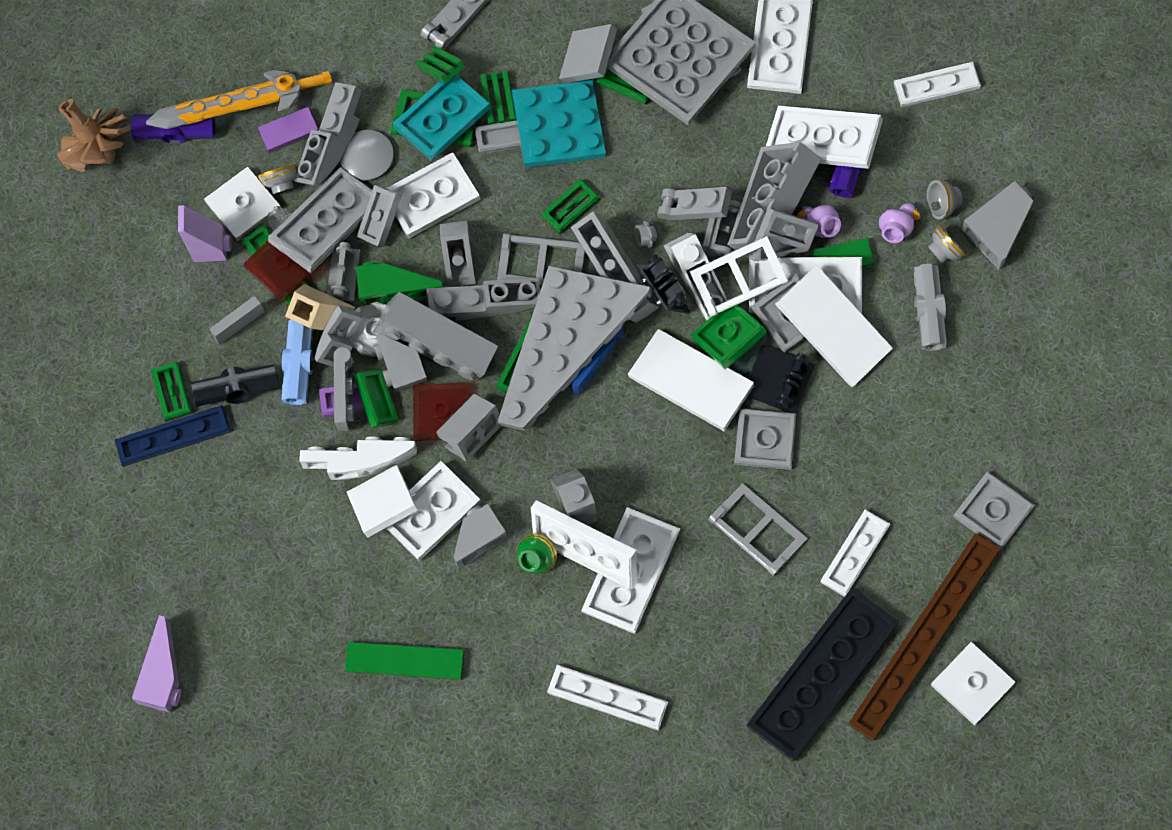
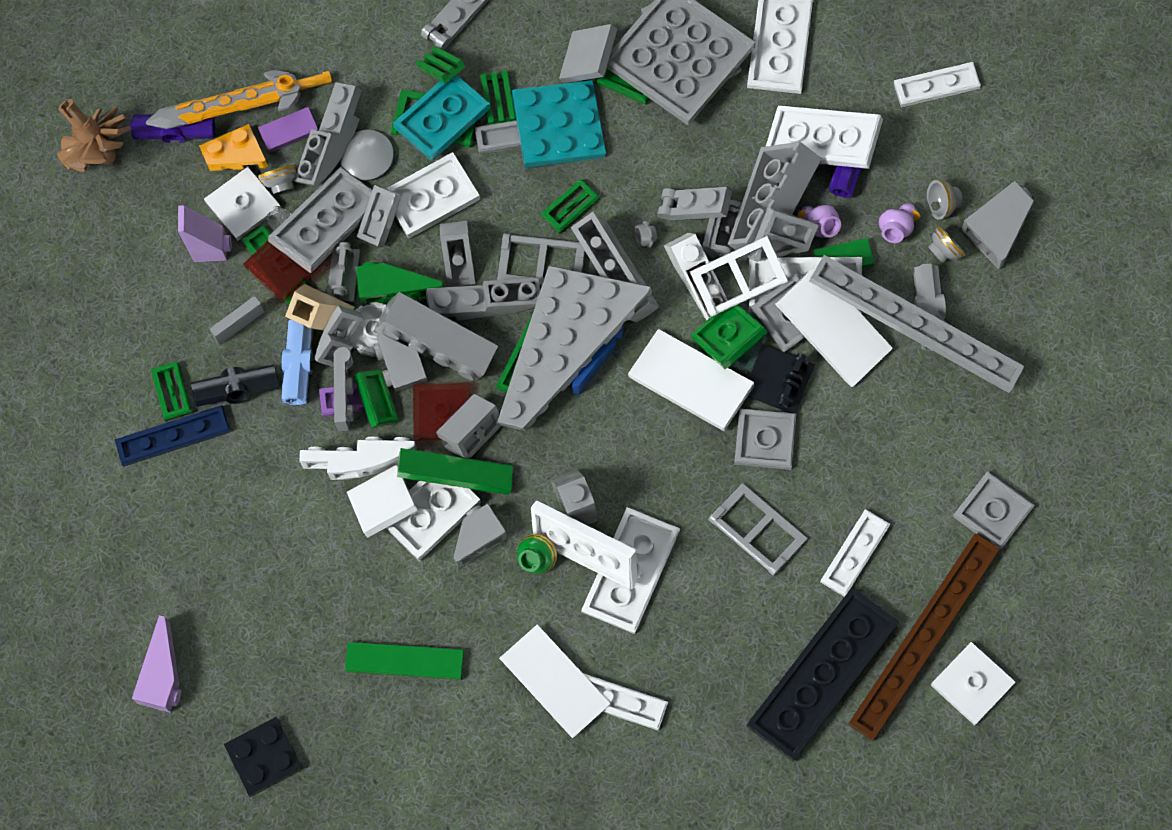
black hinge [637,254,691,314] -> none
none -> light orange wing [199,124,268,171]
none -> black plate [224,717,303,797]
none -> green tile [397,448,513,495]
none -> white sticker [499,625,611,738]
none -> light grey plate [809,255,1024,393]

